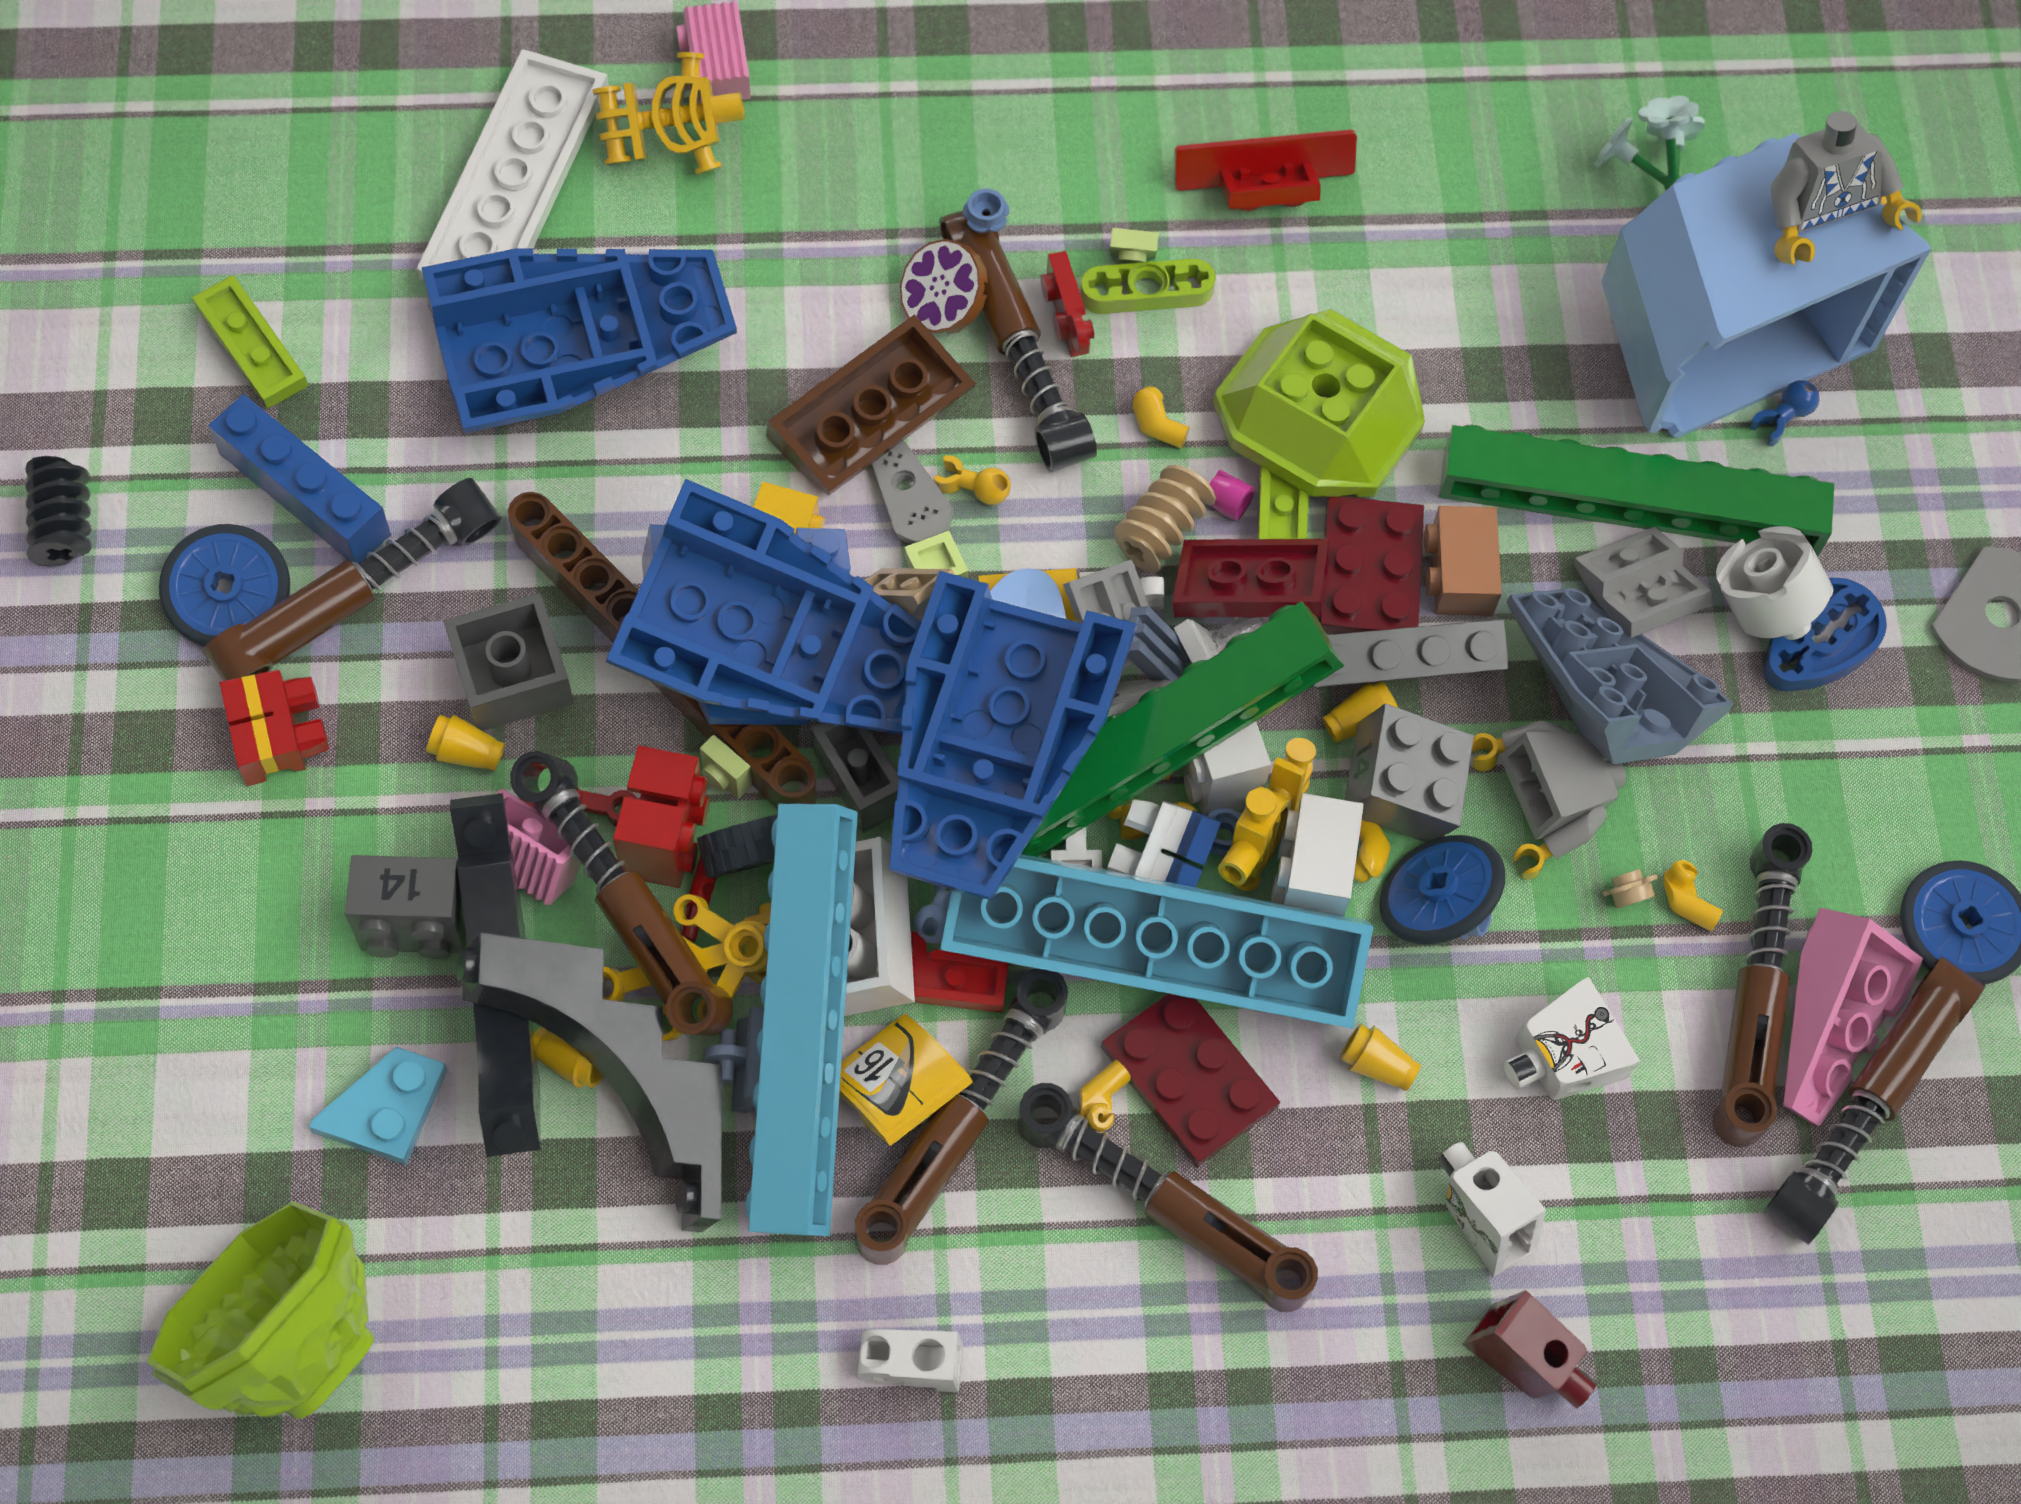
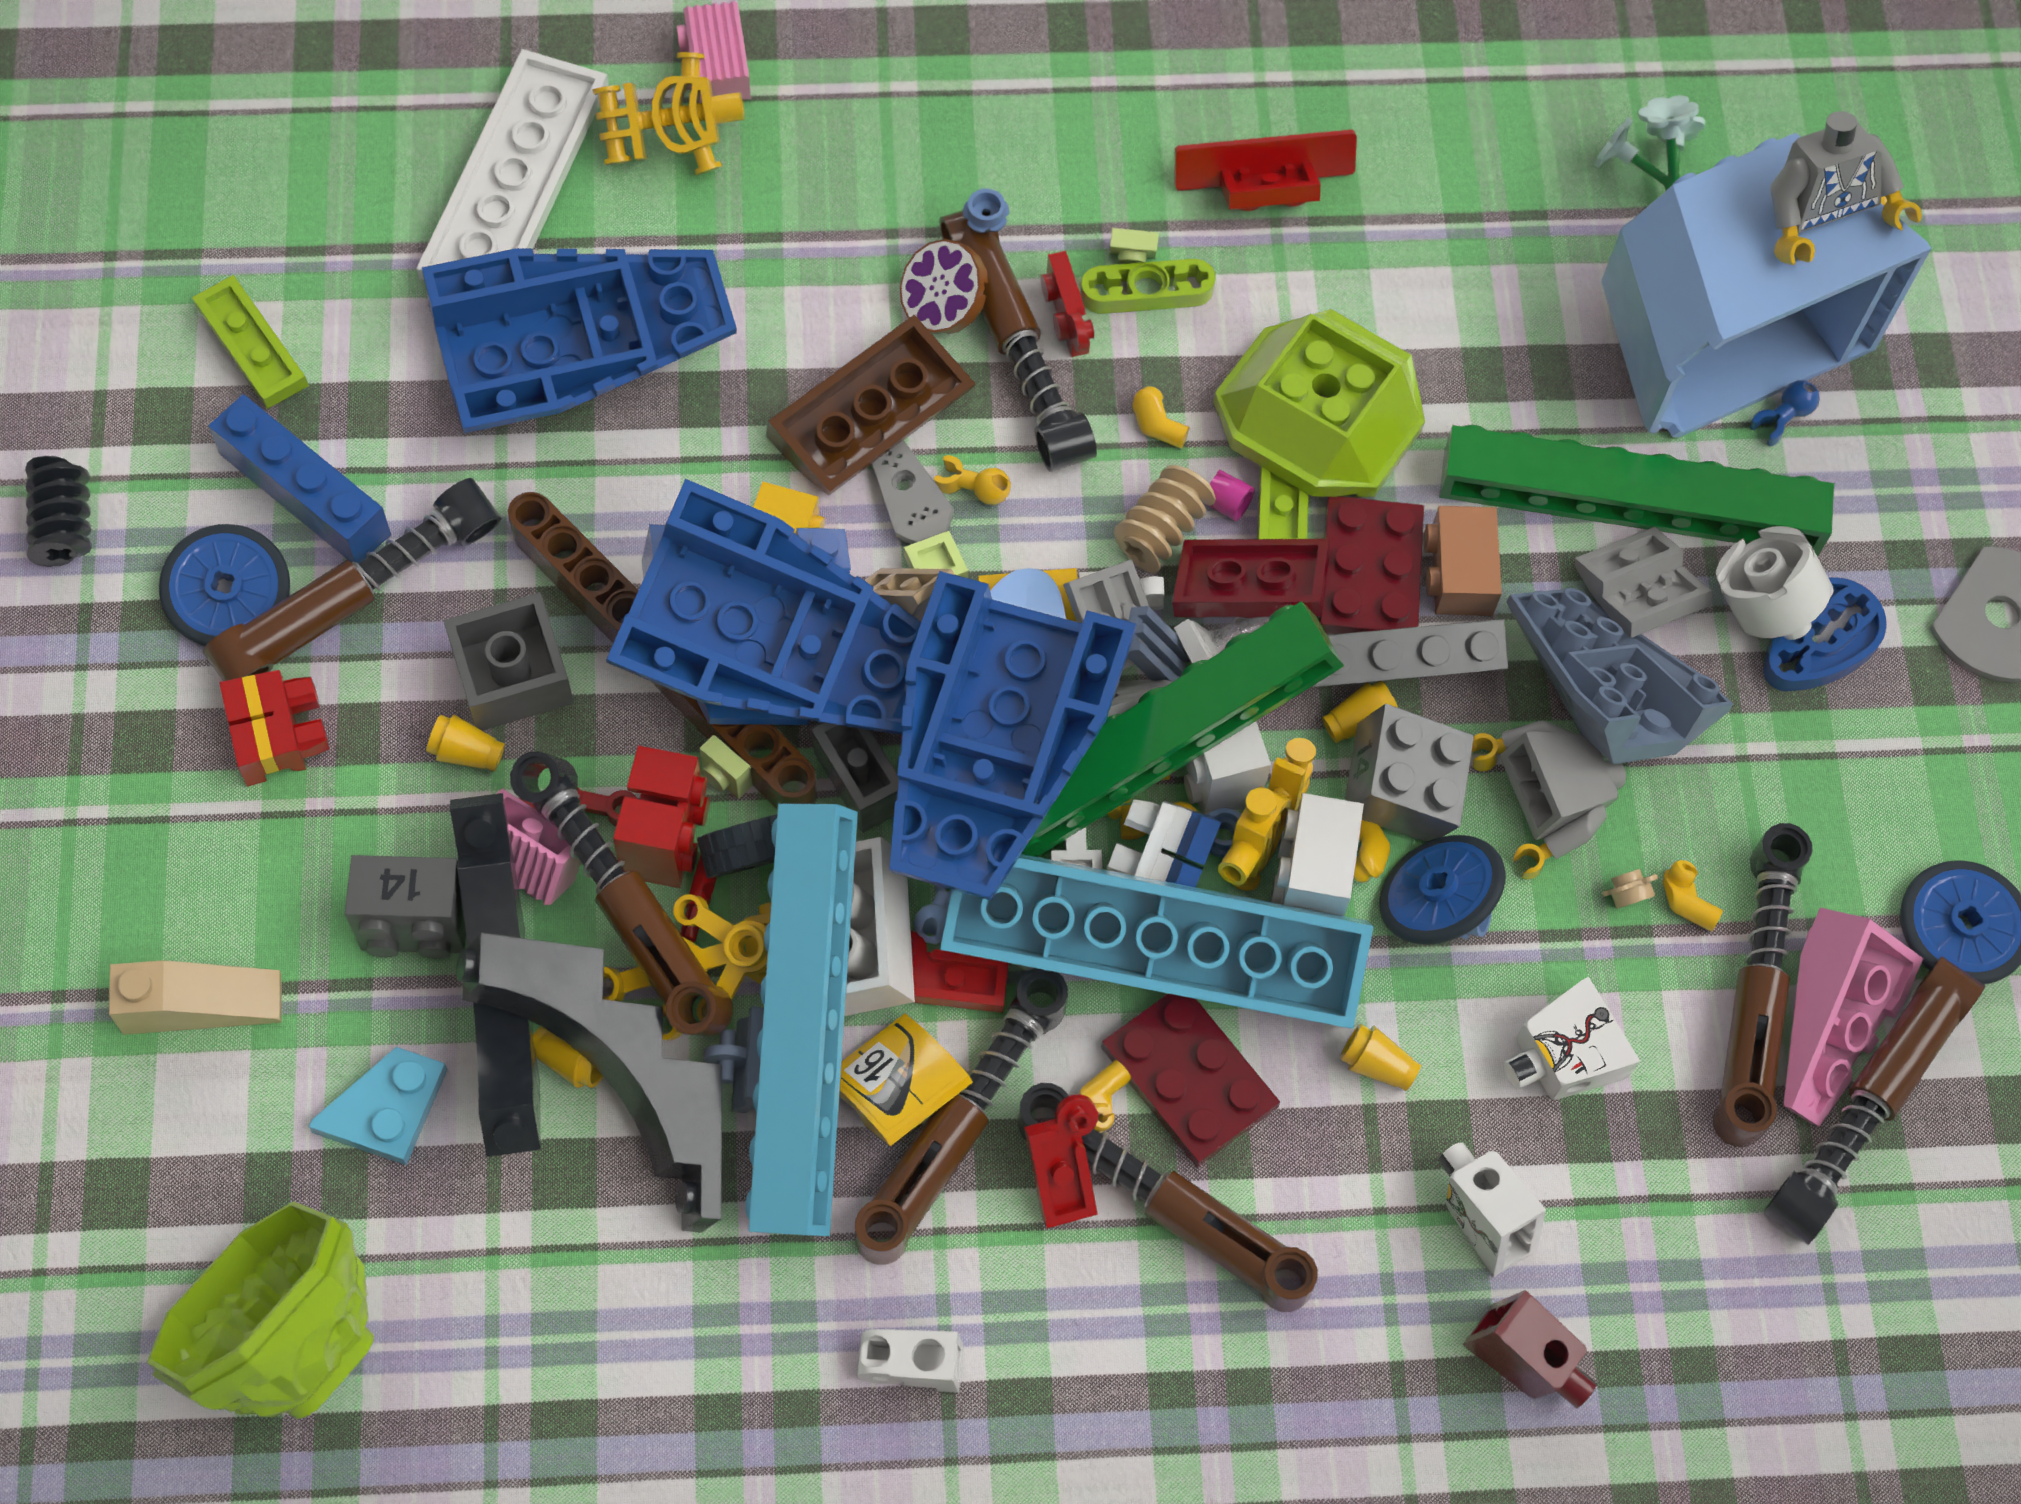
none -> tan slope [109,960,282,1035]
none -> red hinge [1024,1094,1098,1228]

